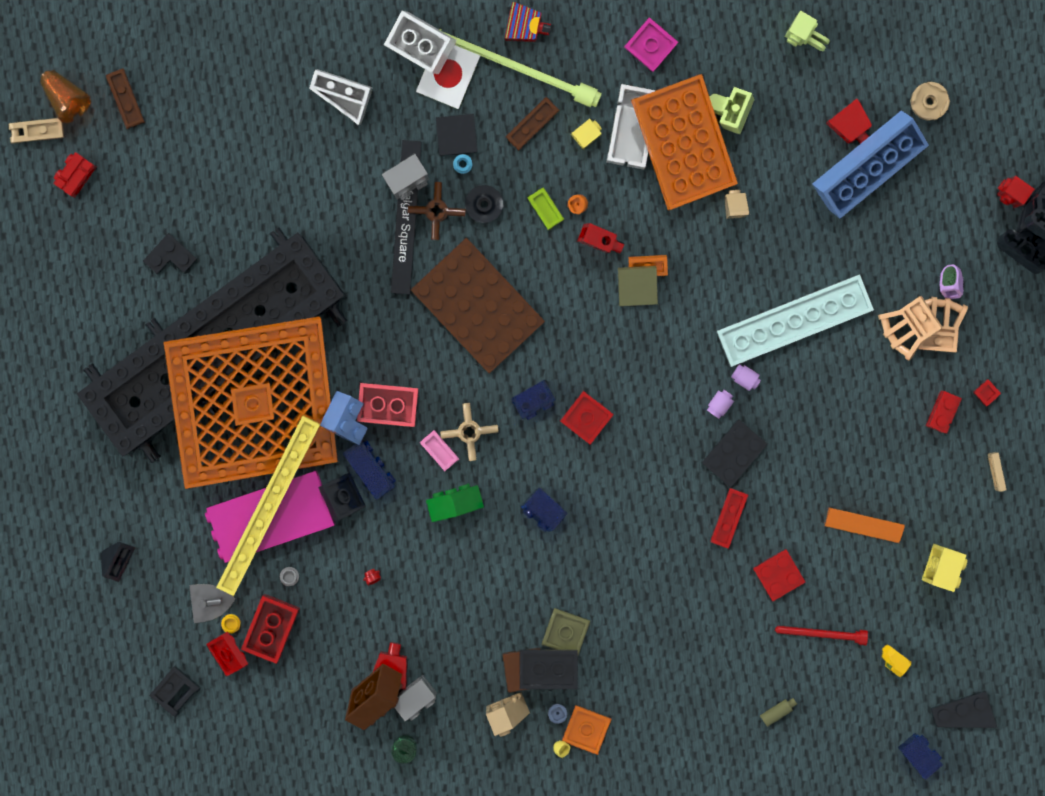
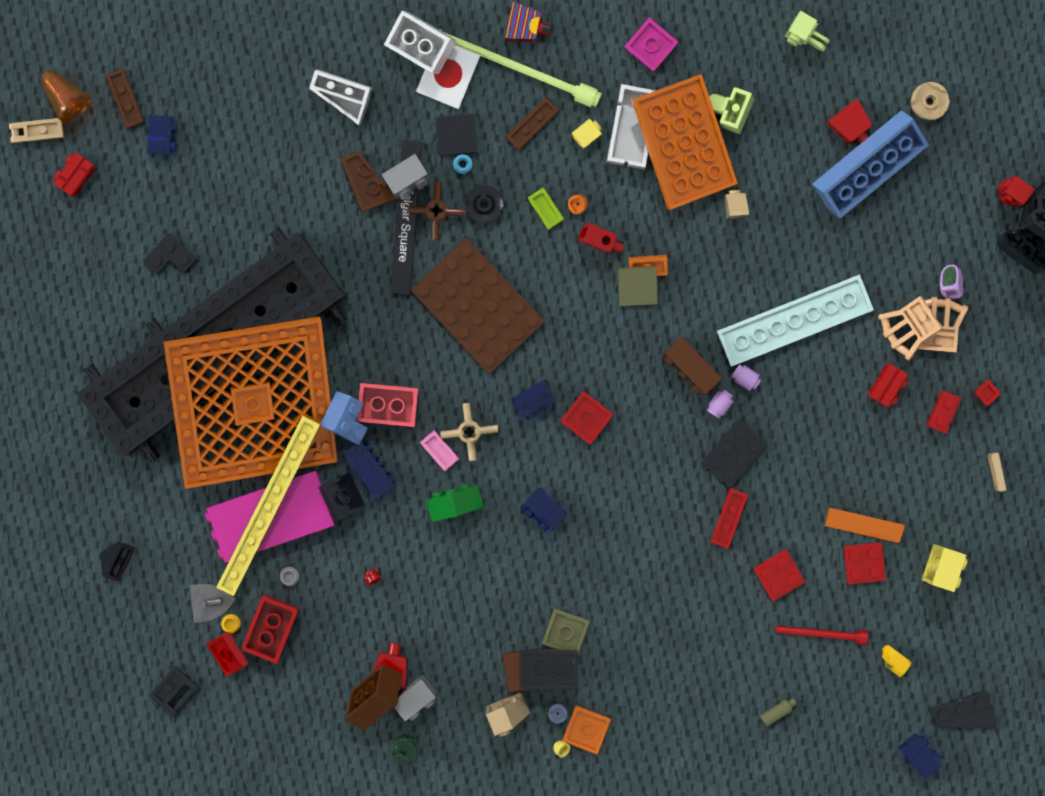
none -> clear blue brick [147,115,177,156]
none -> reddish brown wing [340,151,396,213]
none -> reddish brown brick [662,337,722,395]
none -> red plate [843,542,886,584]
none -> red brick [867,363,909,408]

